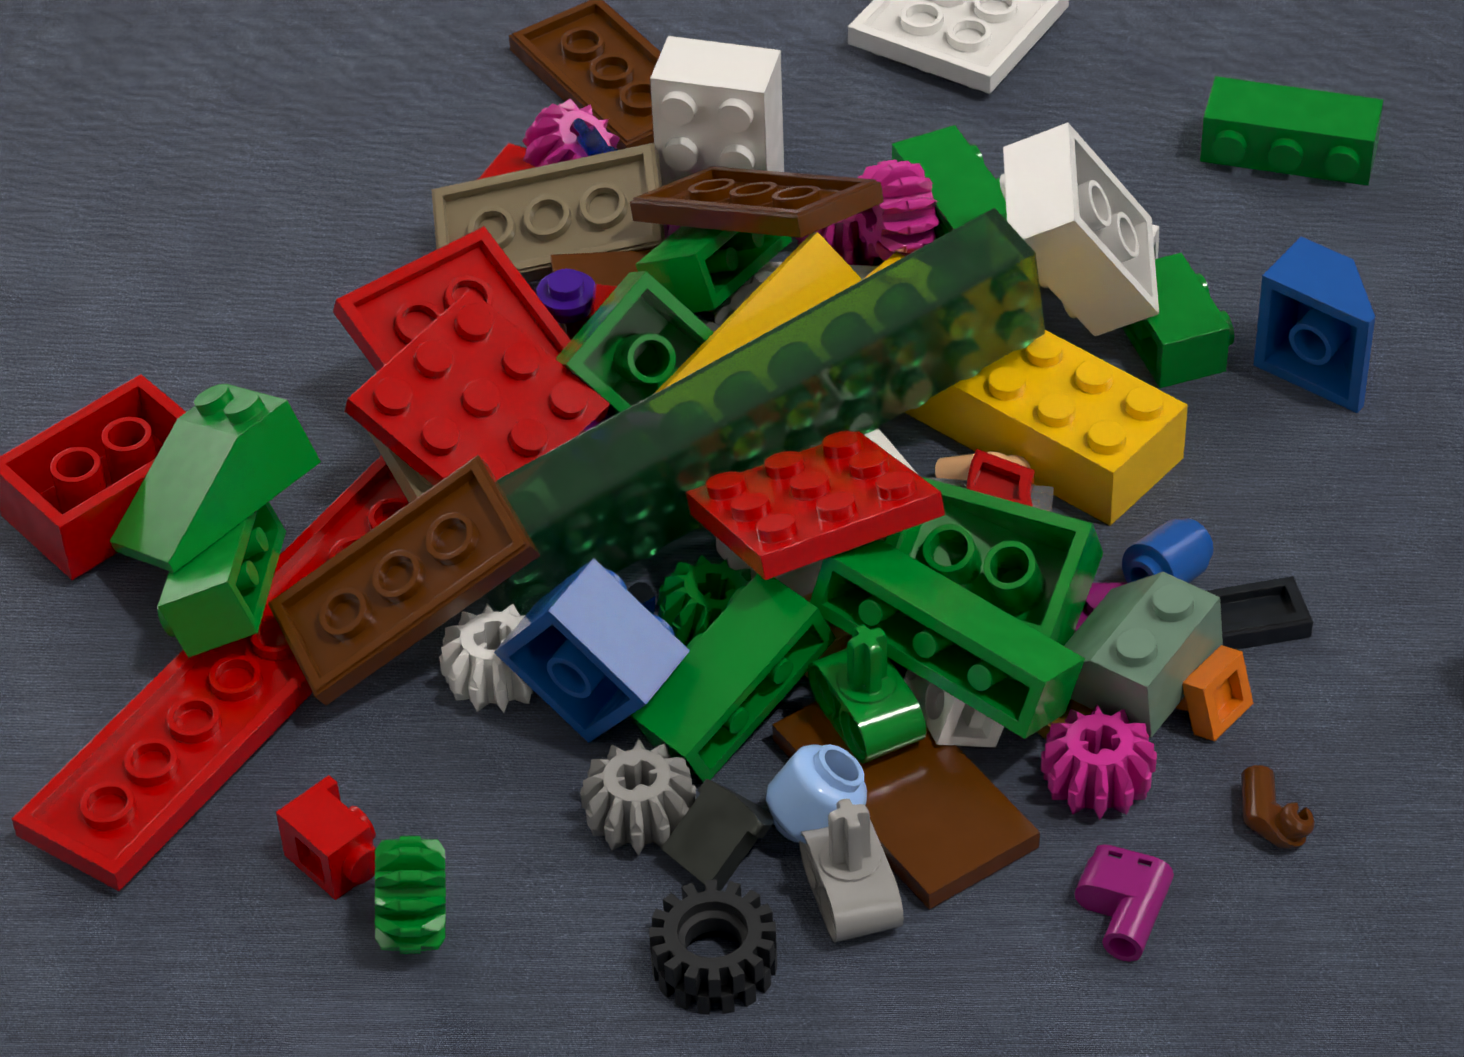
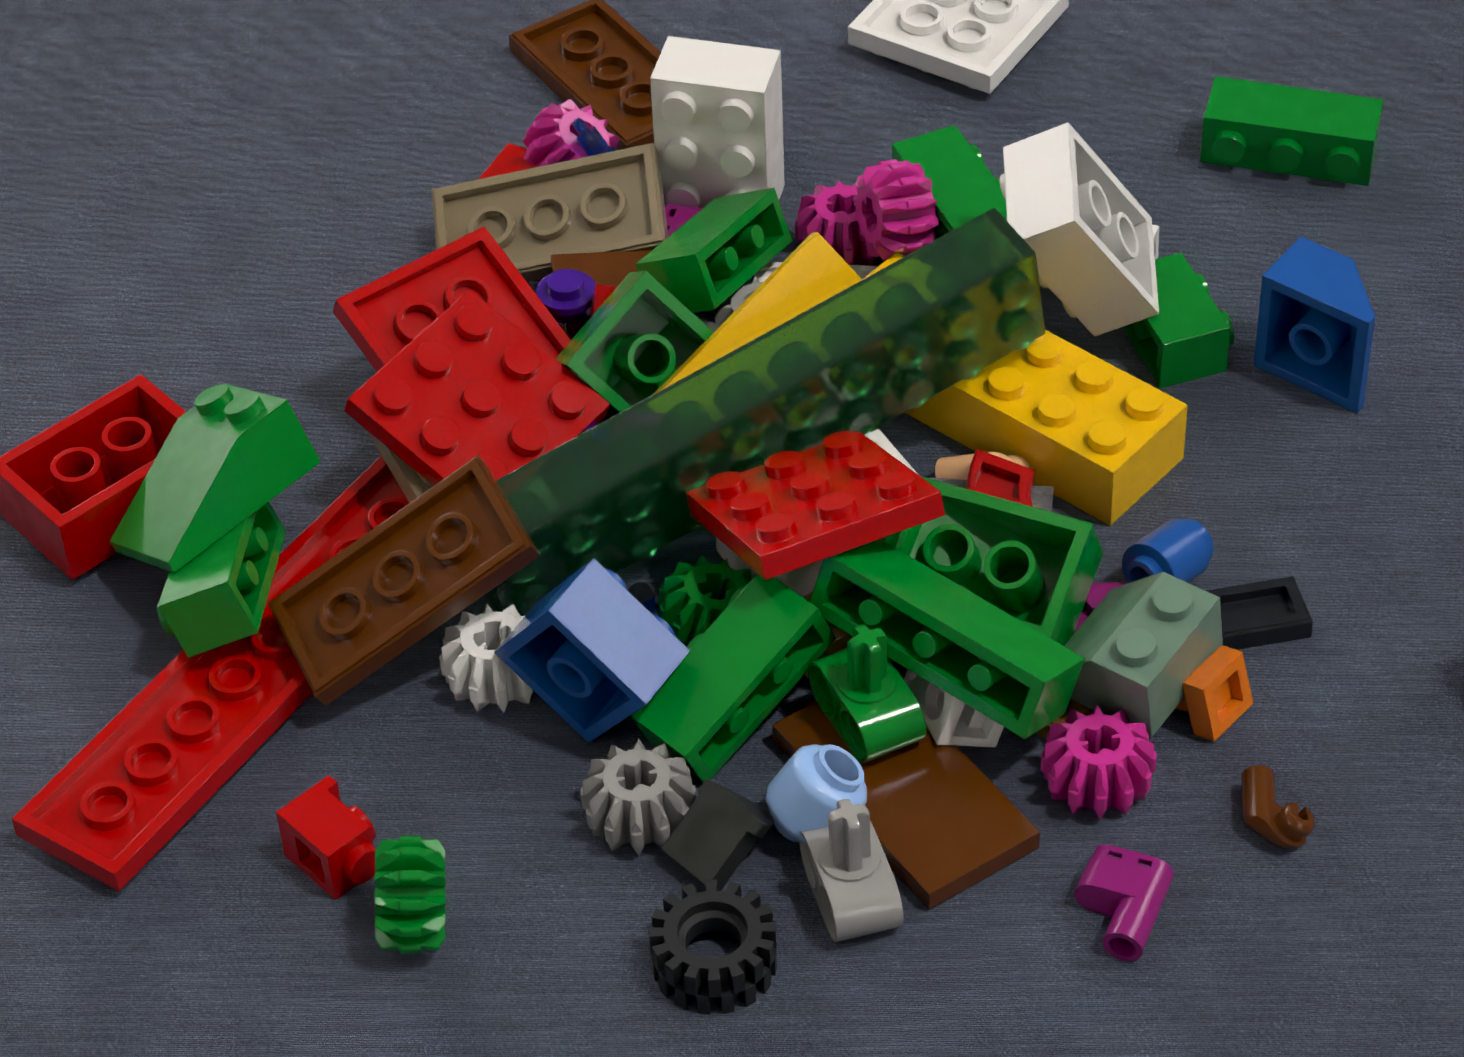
reddish brown tile [630,166,884,238] -> none

